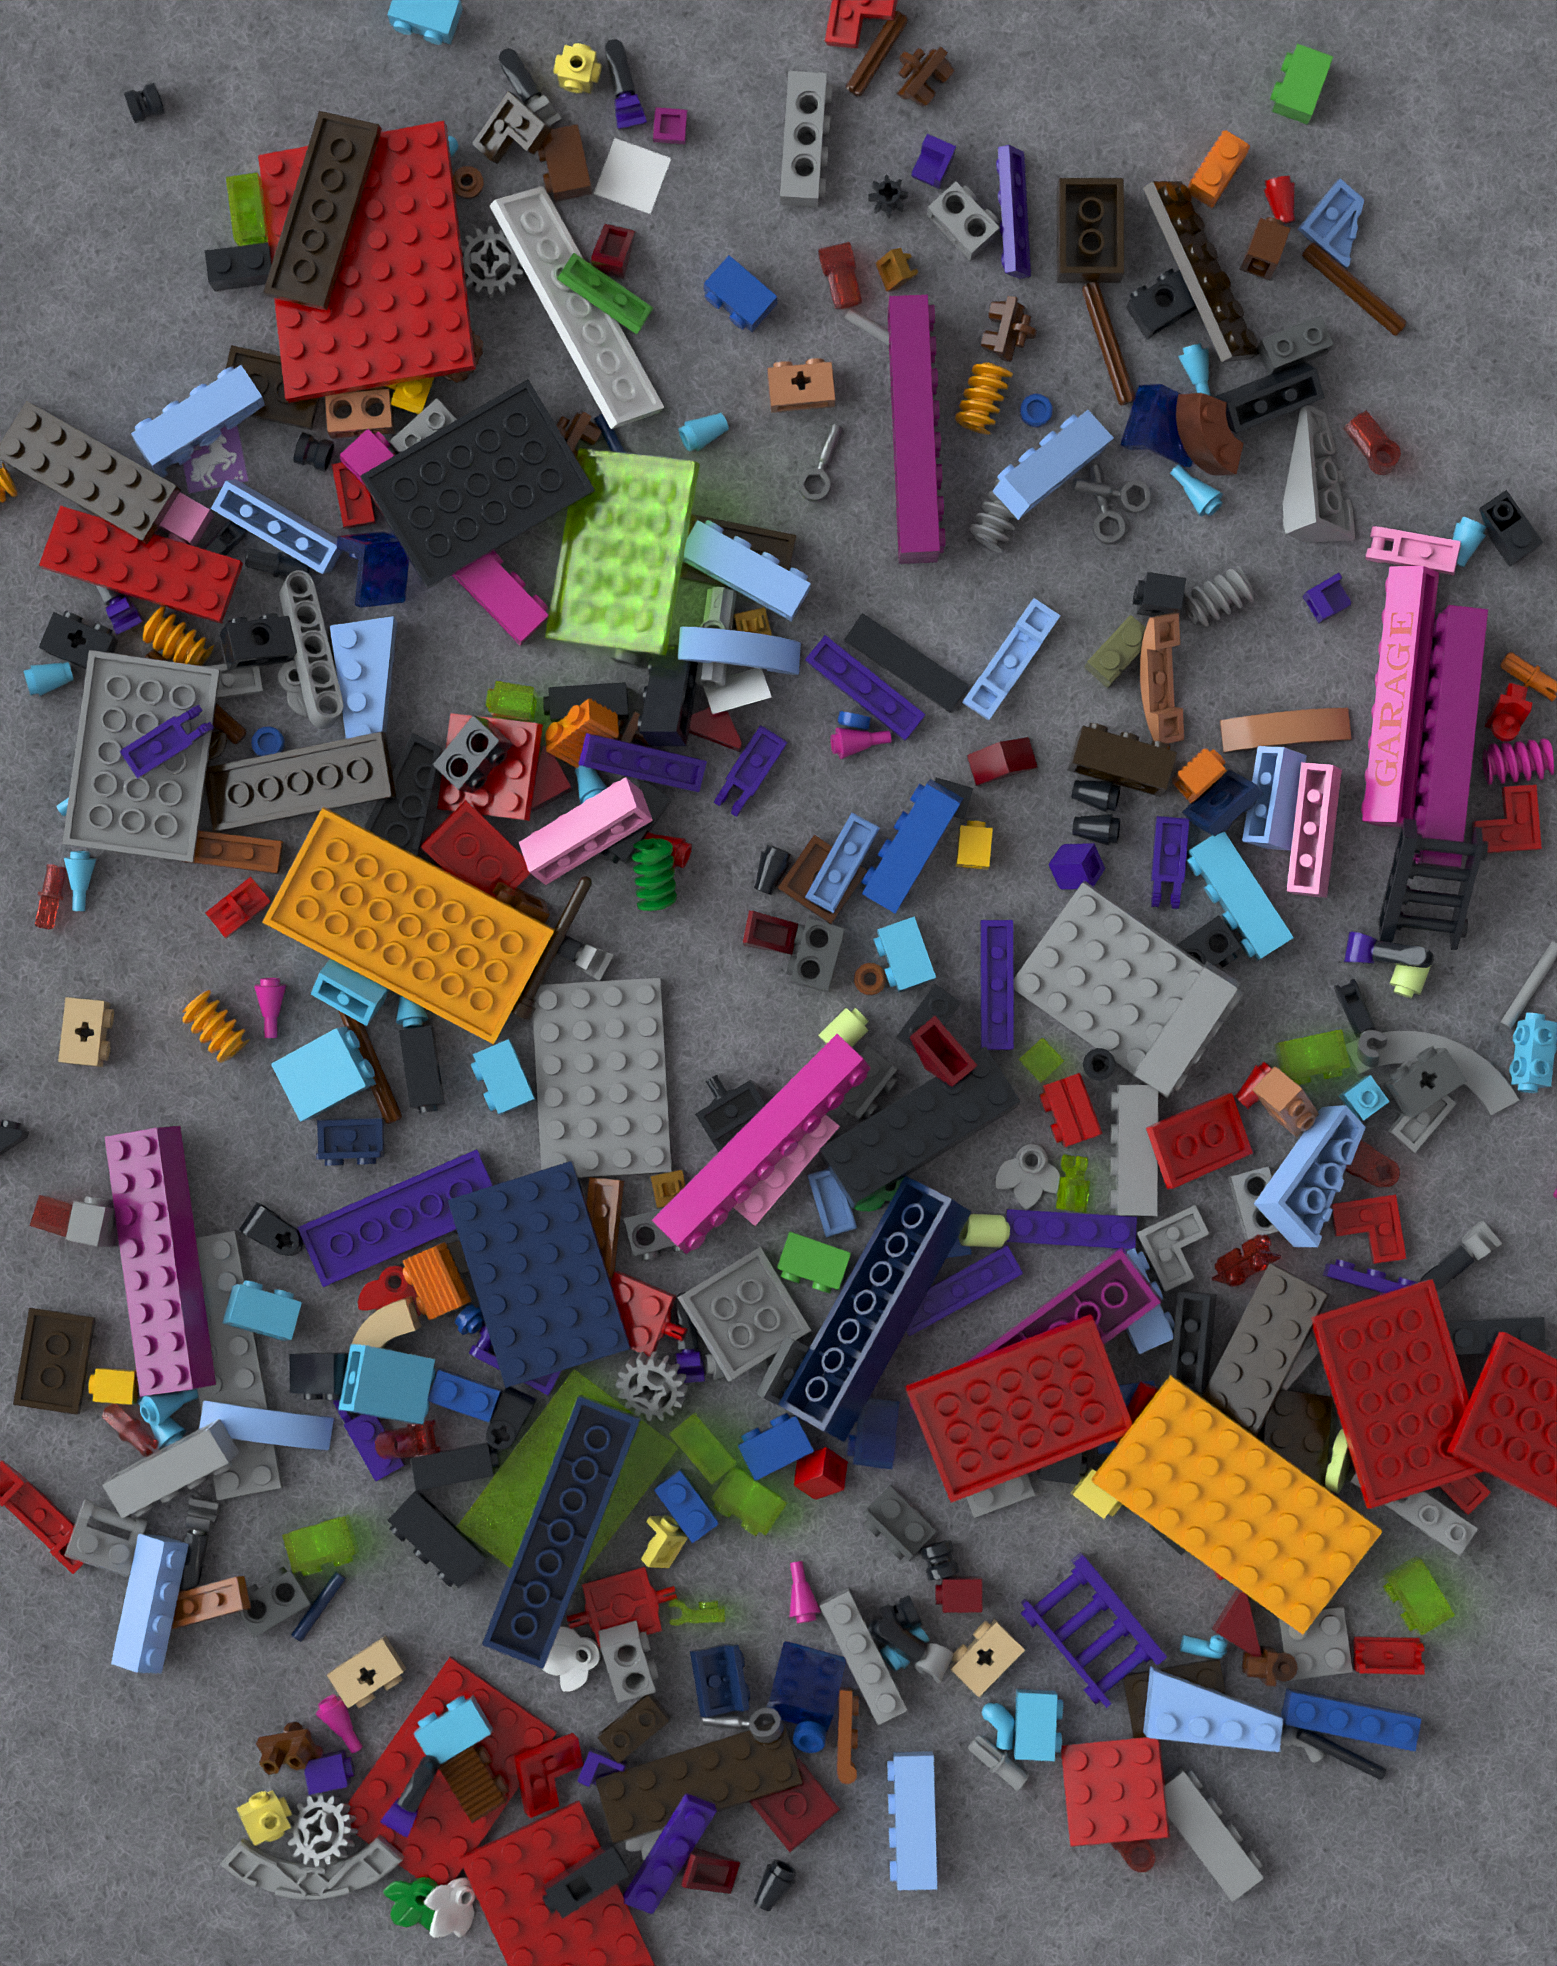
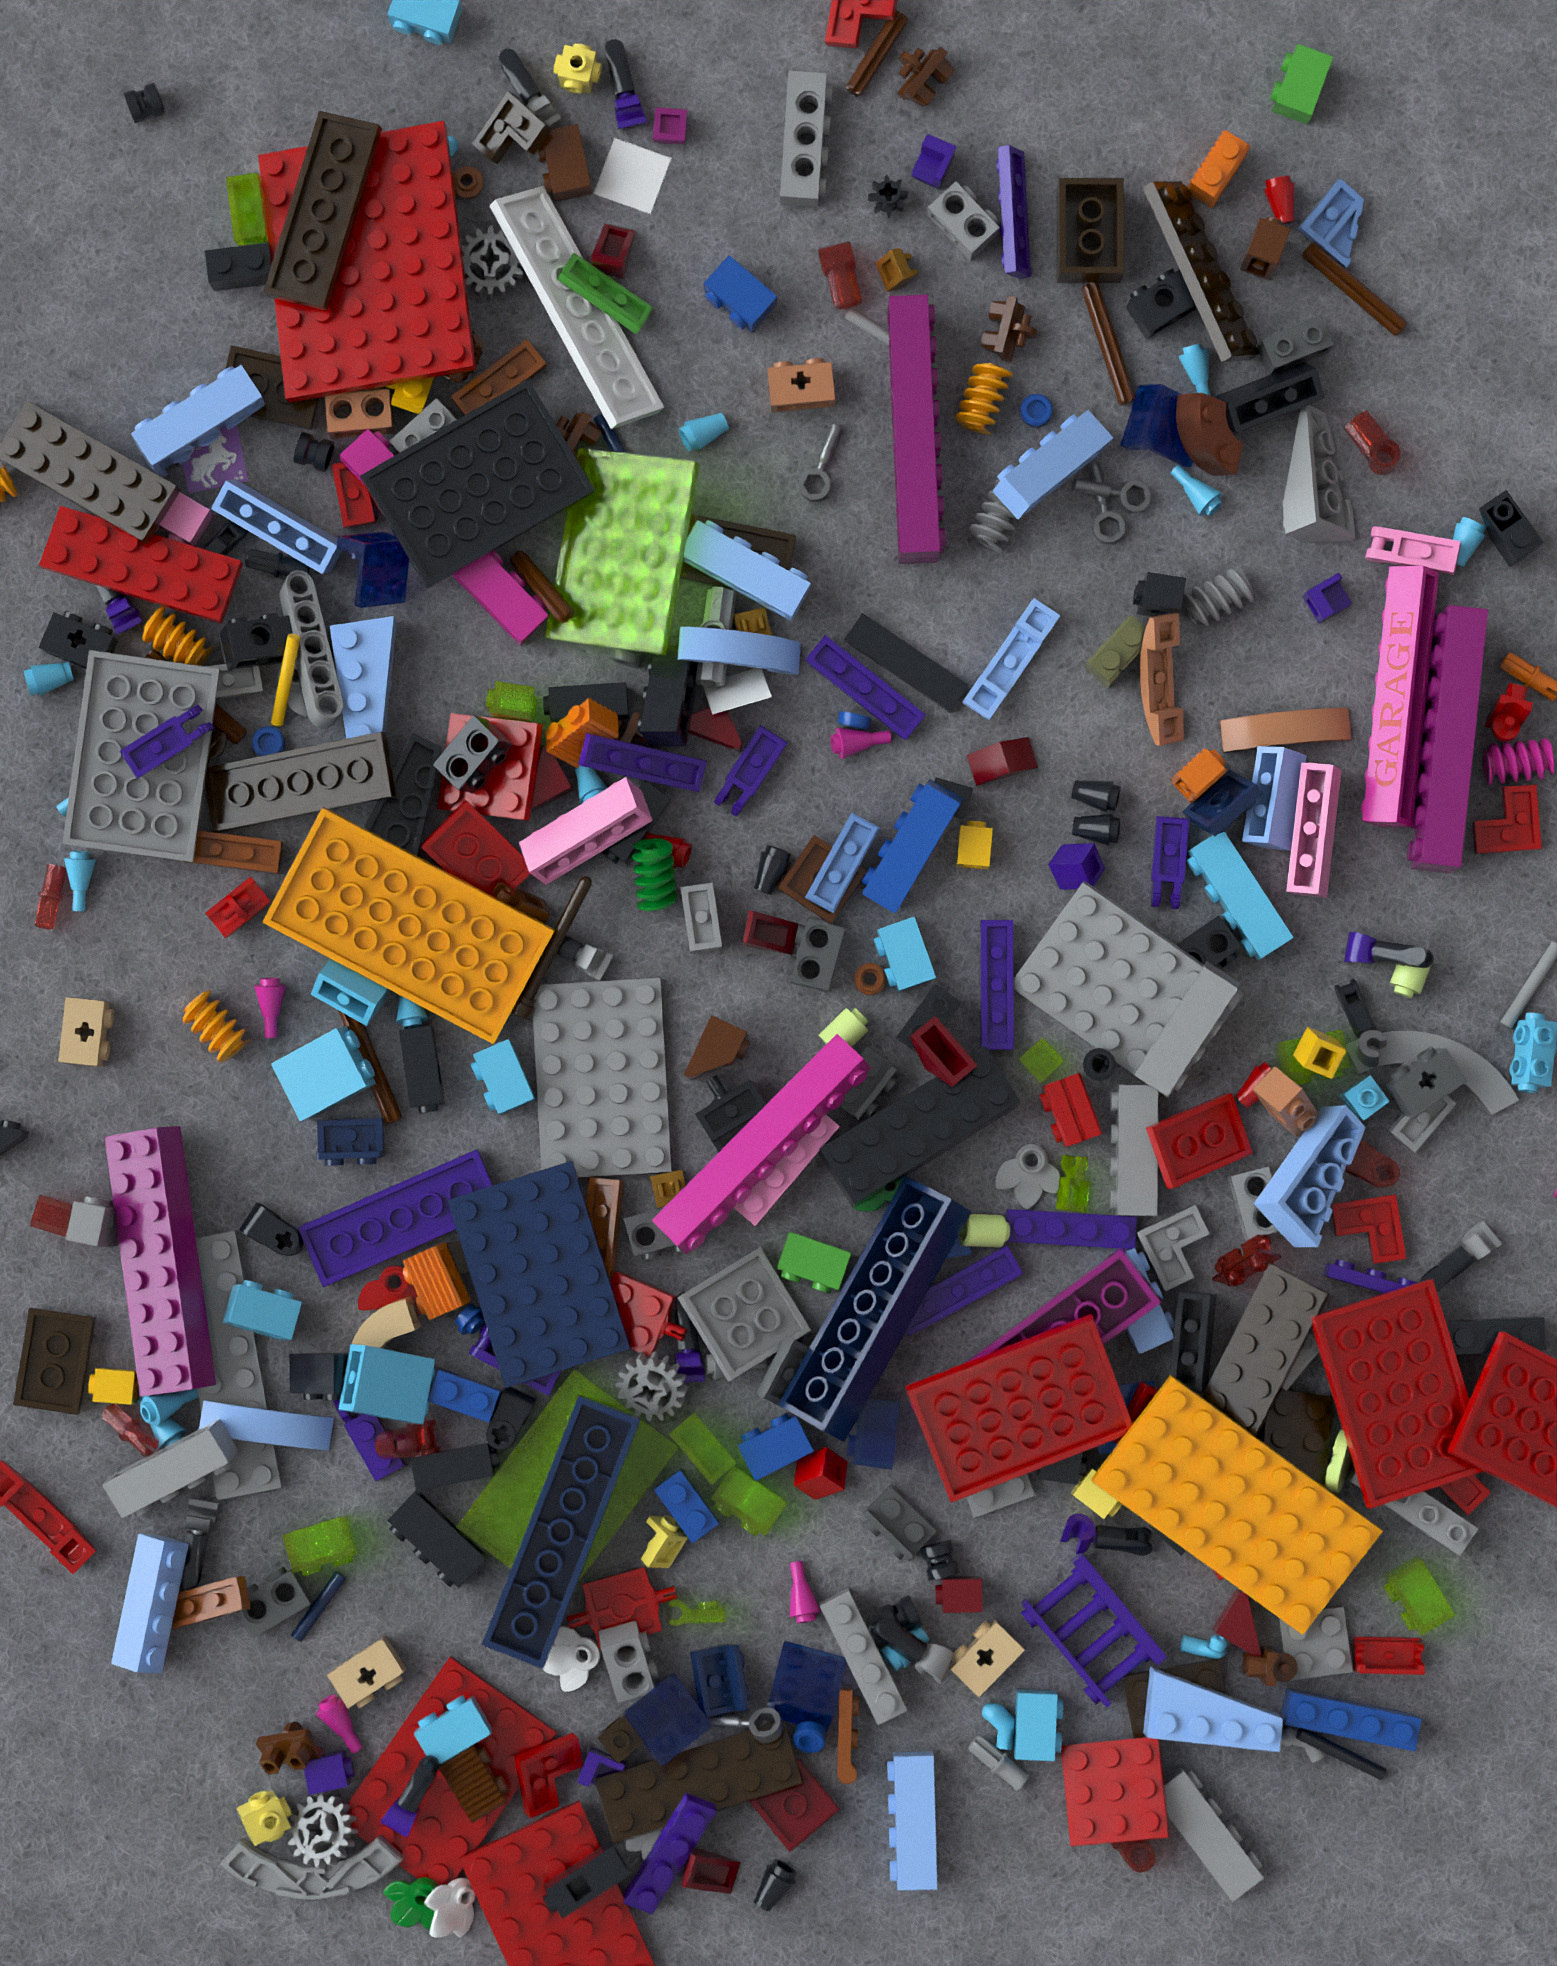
light grey plate [64,1499,147,1577] -> none
medium blue tile [807,1169,857,1237] -> none
dark brown brick [1067,723,1177,797] -> none
black fence [1378,818,1488,950] -> none
none -> yellow bar [271,634,300,726]
none -> dark orange plate [451,339,547,415]
none -> reddish brown axle [510,550,574,624]
none -> clear blue bracket [624,1673,713,1765]
none -> light grey panel [681,882,723,954]
none -> reddish brown slope [684,1015,750,1080]
none -> piece [1060,1513,1152,1556]
none -> yellow brick [1293,1026,1347,1079]

